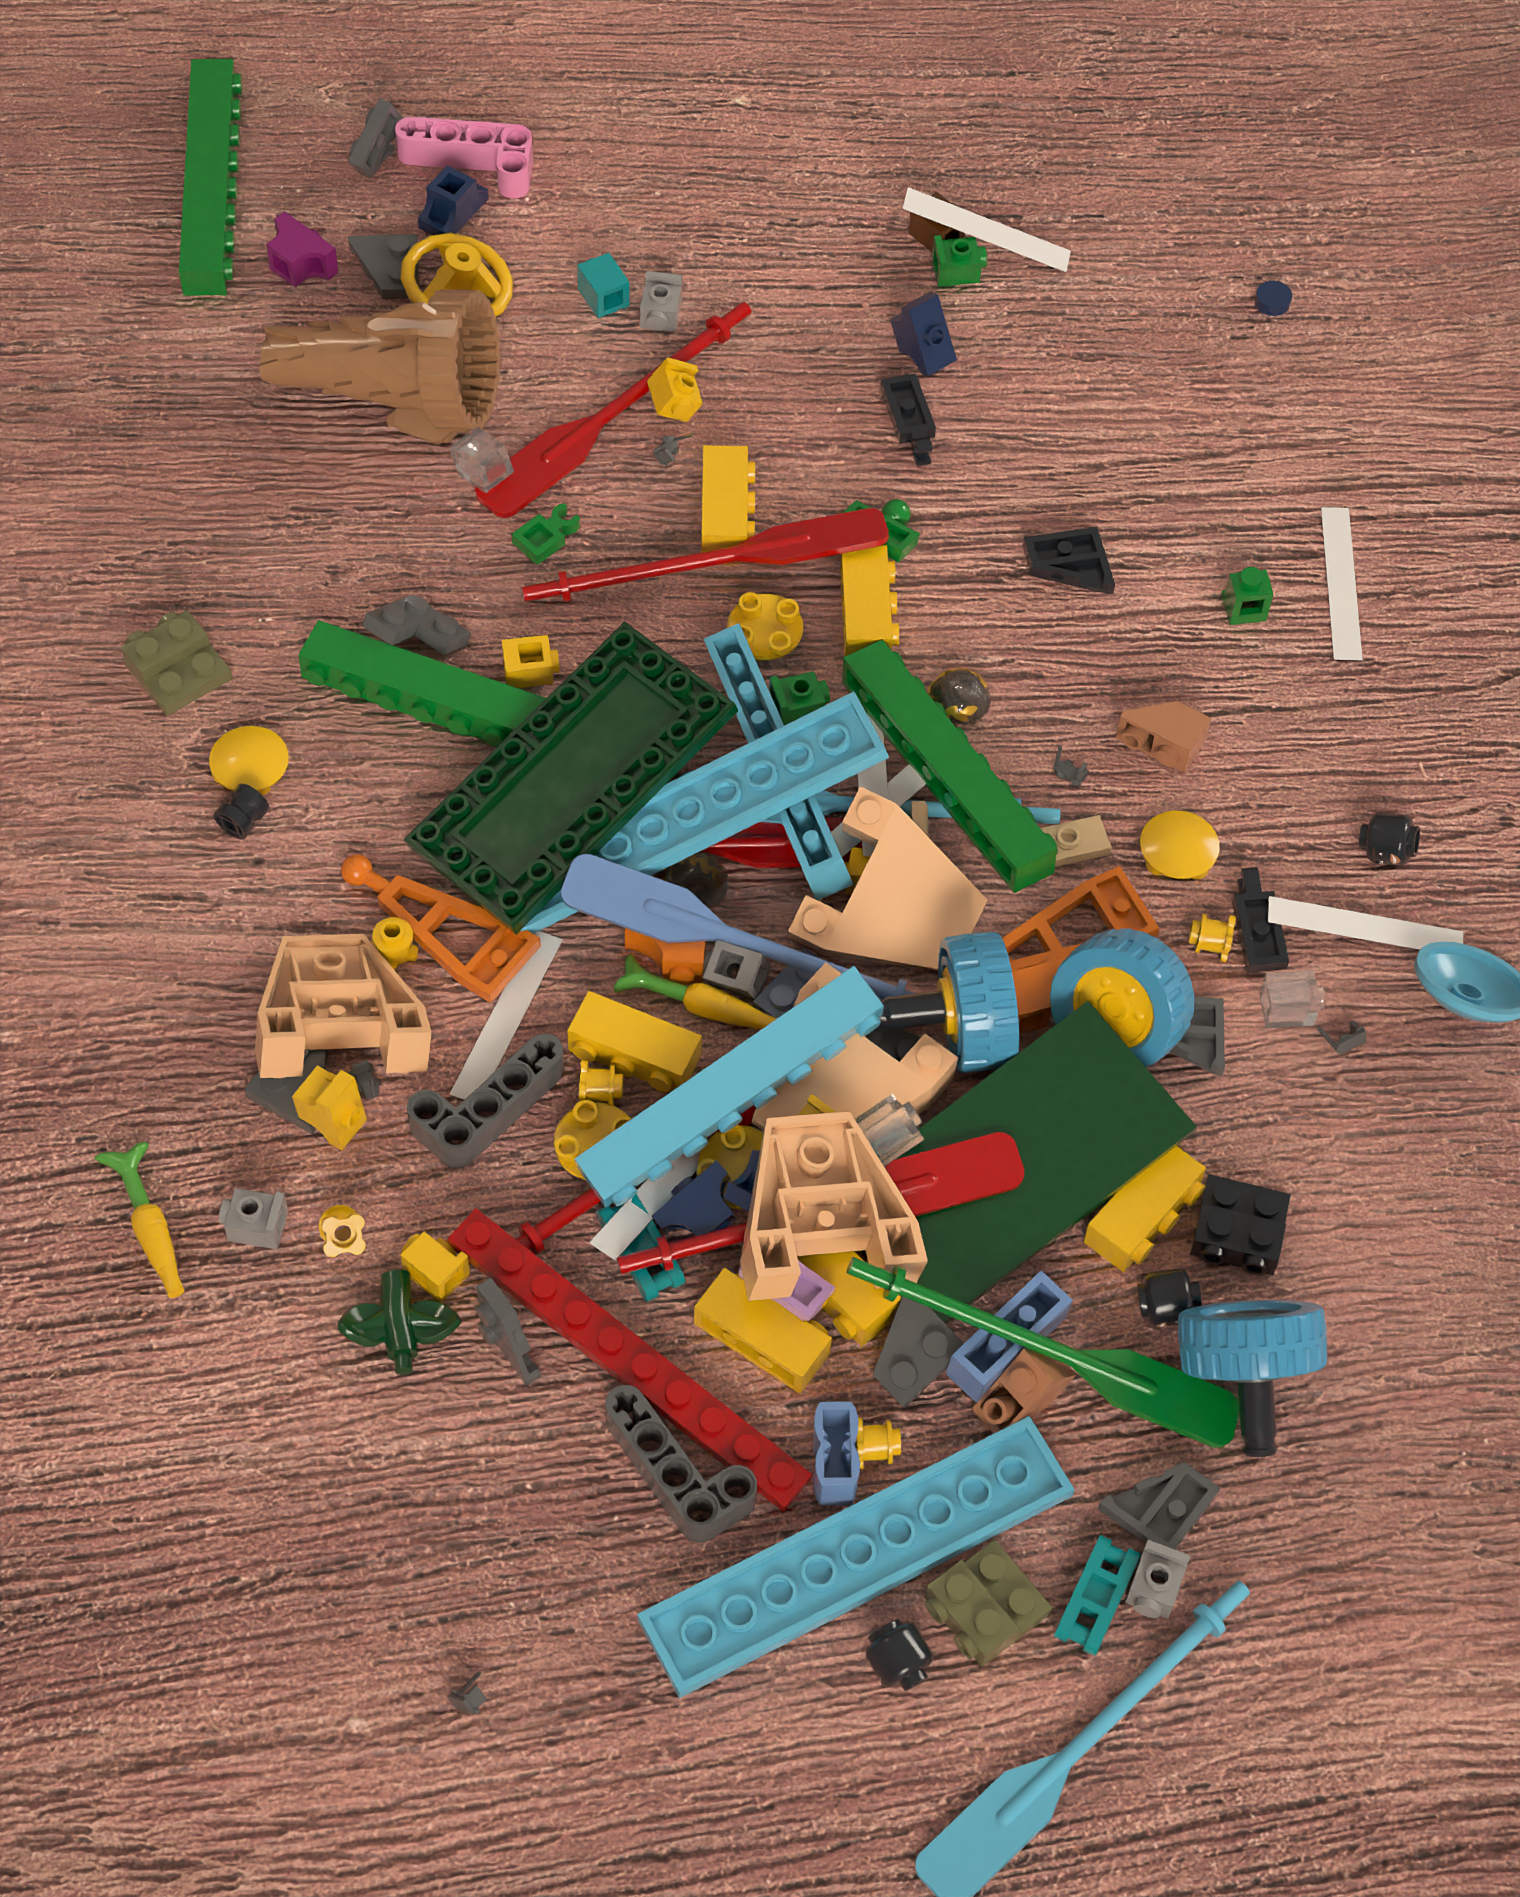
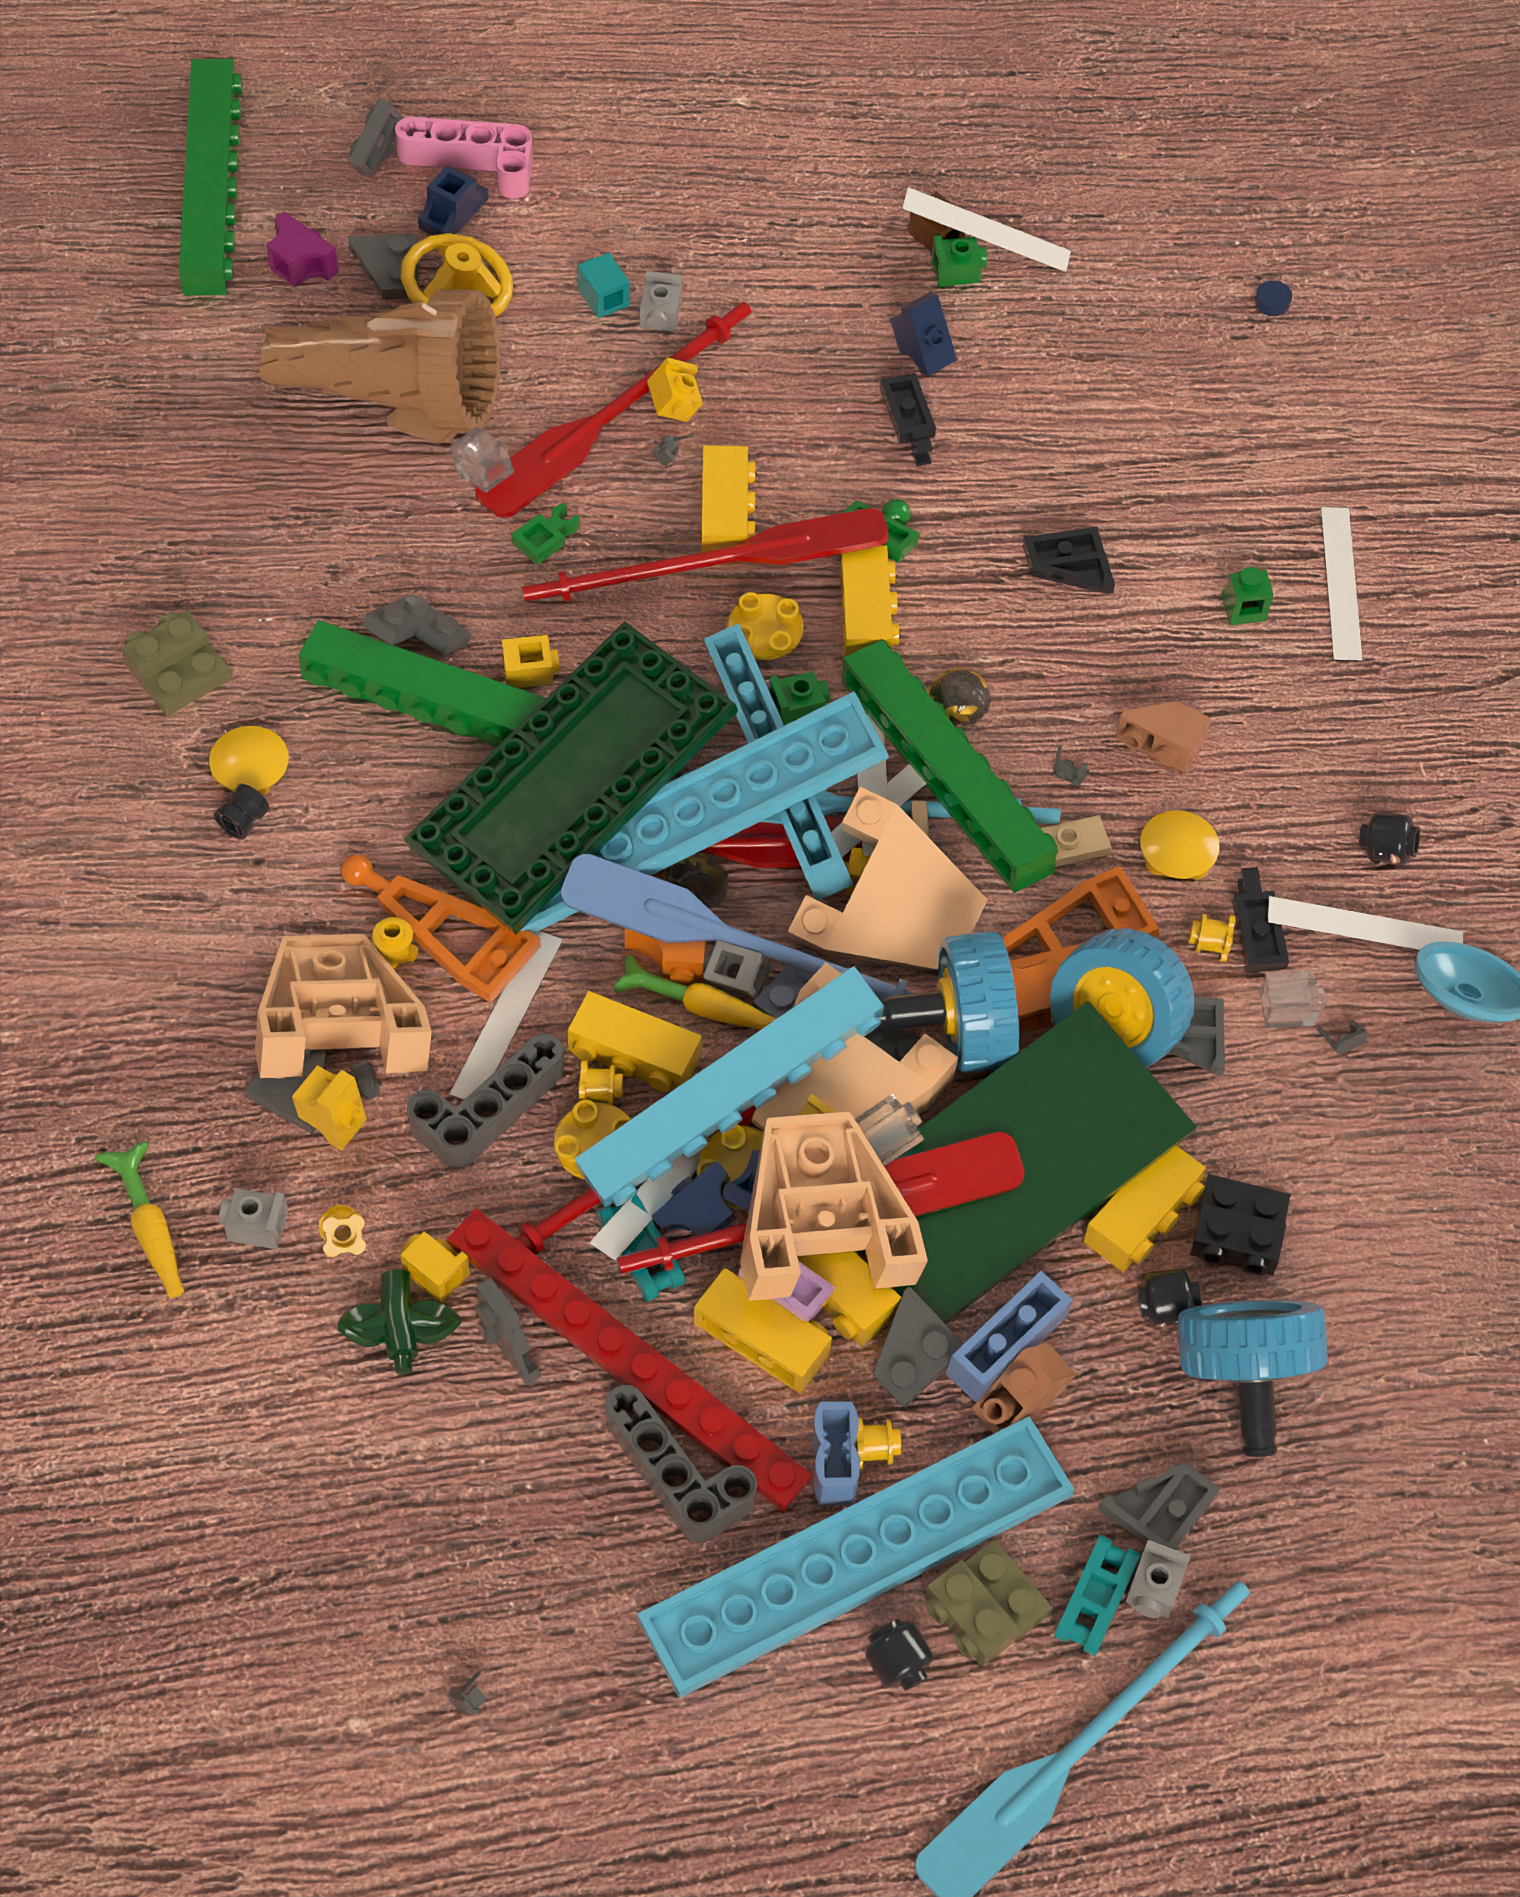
green piece [846,1257,1239,1448] -> none

